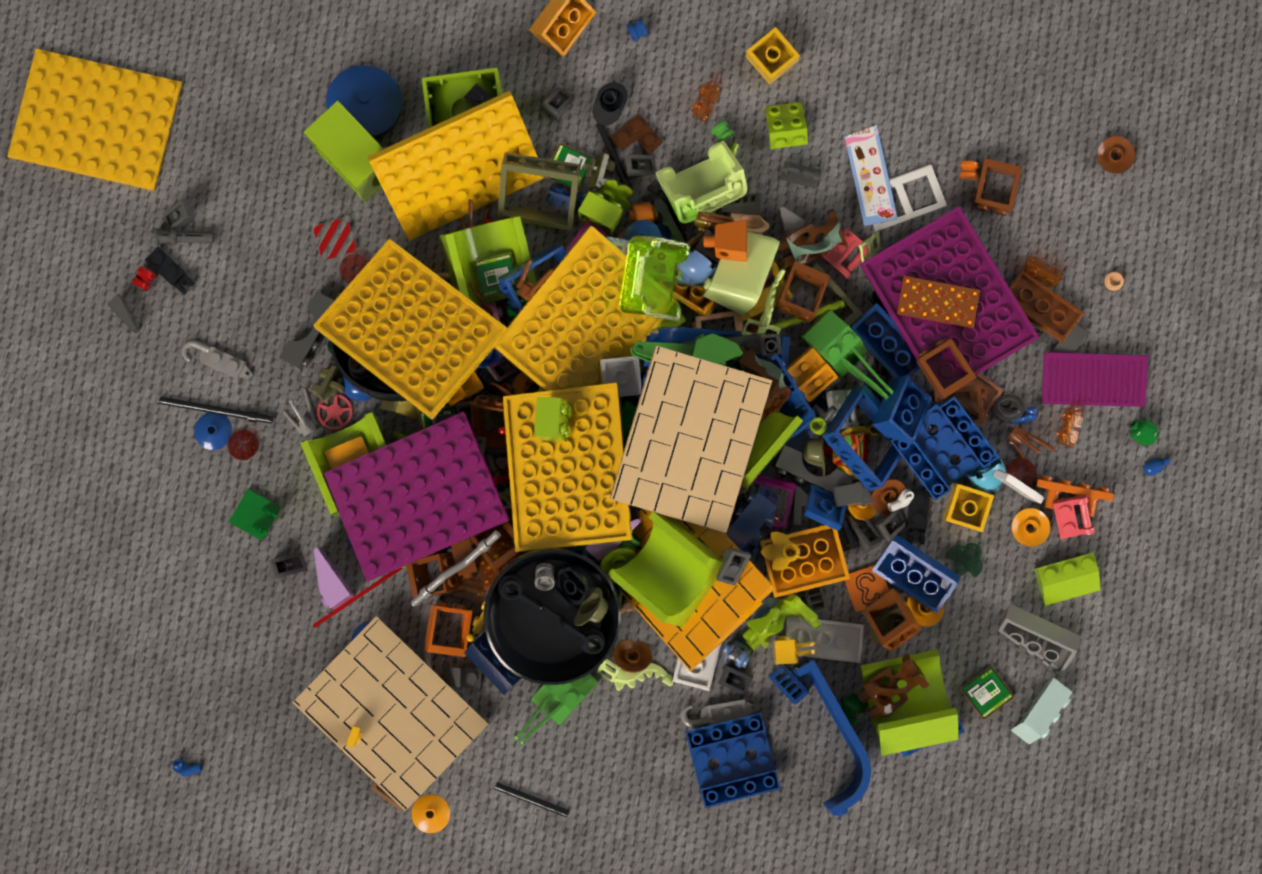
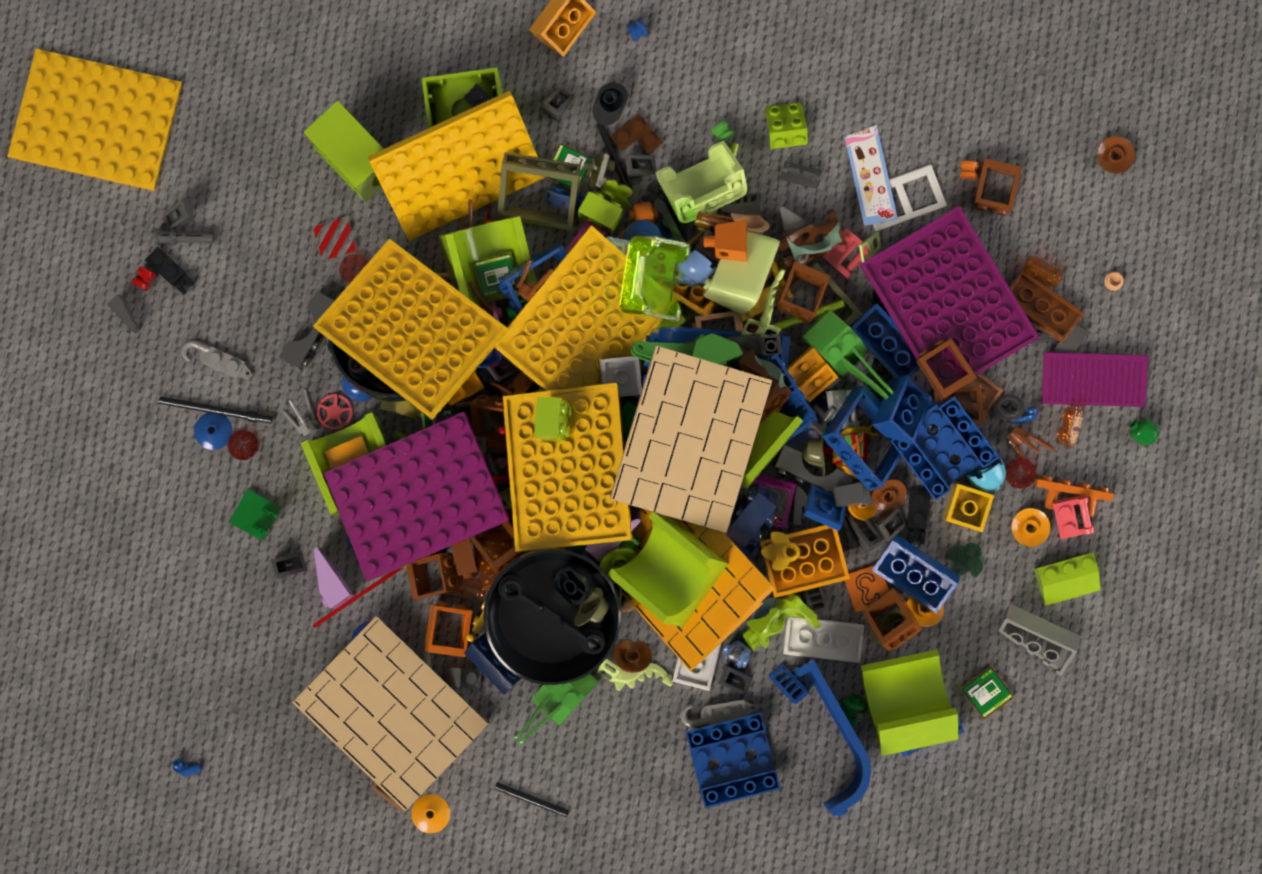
olive hips [311,365,345,405] -> none
blue dish [326,66,402,138] -> none
yellow plate [346,725,363,747] -> none
light grey bar [411,530,501,607] -> none
light grey wheel [535,563,555,591] -> none
clear orange hinge [691,82,720,122] -> none
dark grey slope [716,548,751,585] -> none
yellow brick [745,27,800,85] -> none
yellow brick [773,636,817,665] -> none
lime hinge [810,417,827,435] -> none
reddish brown hips [857,653,930,719] -> none
white arm [888,489,914,512] -> none
dark orange tile [896,276,980,329] -> none
white tile [993,470,1044,504] -> none
light aqua wedge [1011,678,1072,744] -> none
blue cylinder [1143,457,1170,476] -> none

